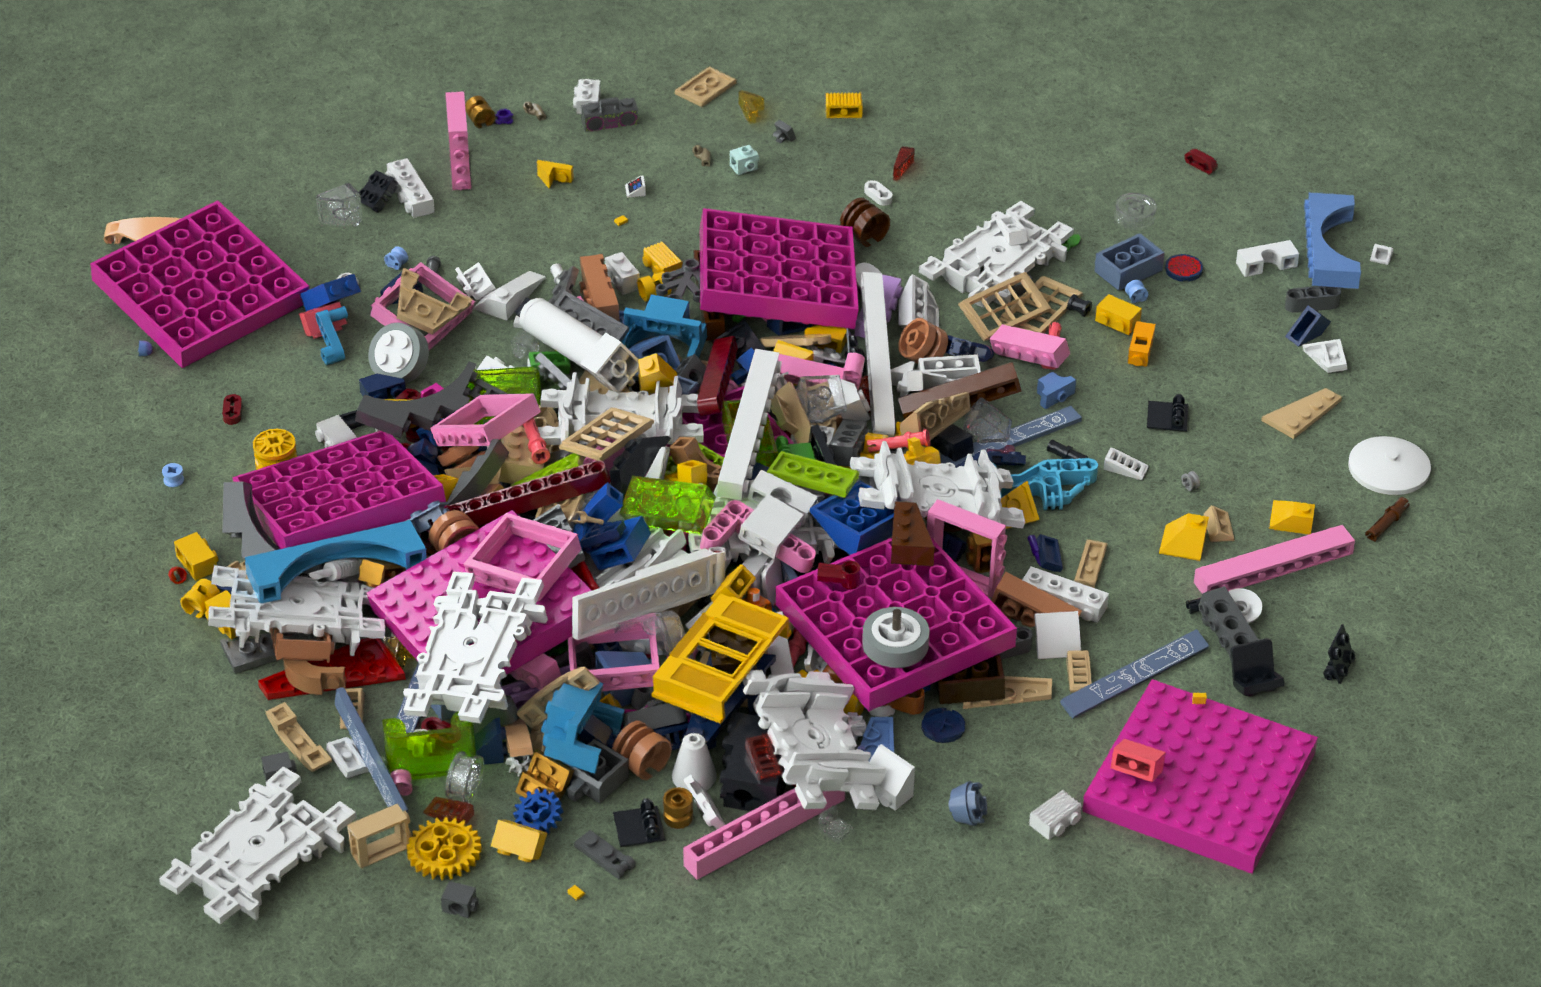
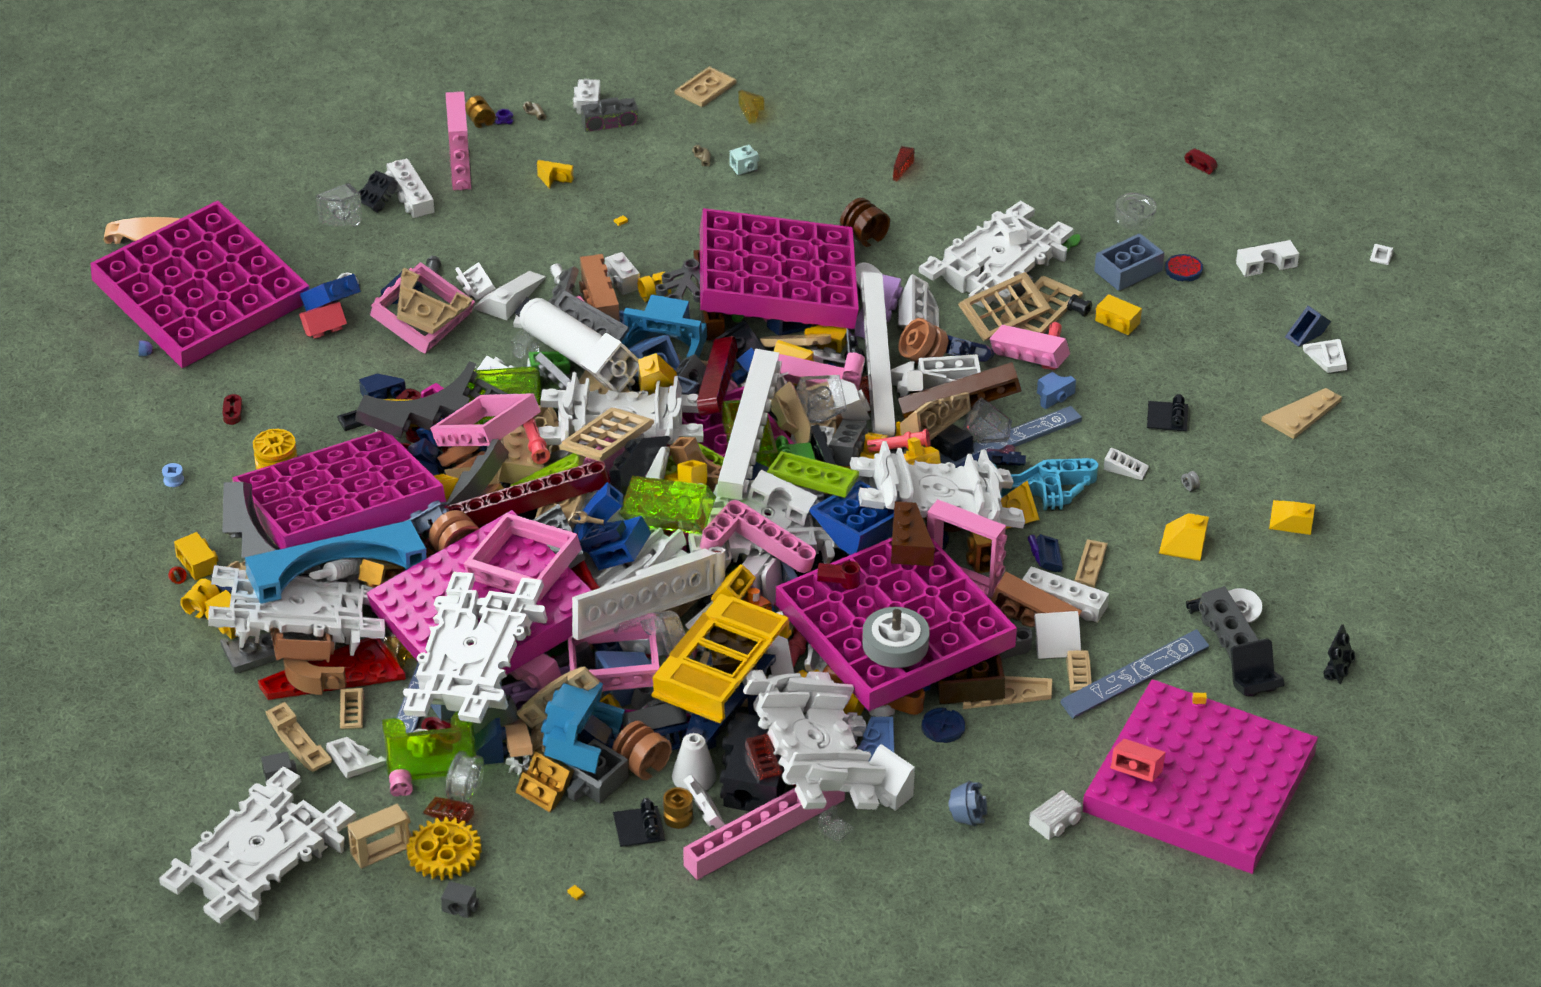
dark azure beam [315,306,348,365] -> none
white brick [315,415,357,448] -> none
sand blue tile [335,687,408,813] -> none
wheel [368,323,429,384] -> none
light blue wheel [384,247,408,270] -> none
yellow brick [491,819,547,863] -> none
blue gear [513,788,564,834] -> none
dark grey plate [574,830,636,879] -> none
slope [625,176,646,197] -> none
yellow brick [642,241,683,274] -> none
white panel [738,494,804,559] -> none
dark grey tile [773,120,796,143] -> none
yellow brick [826,92,863,118] -> none
white beam [864,181,892,205] -> none
dark blue tile [942,533,967,562] -> none
black pin [1047,439,1088,459] -> none
light blue wheel [1125,280,1148,303] -> none
light orange brick [1128,321,1156,367] -> none
bright pink brick [1194,525,1355,593] -> none
tan slope [1204,505,1235,542] -> none
dark grey beam [1285,286,1341,313] -> none
medium blue arch [1304,193,1361,289] -> none
white dish [1348,436,1431,495] -> none
reddish brown pin [1365,497,1410,542] -> none

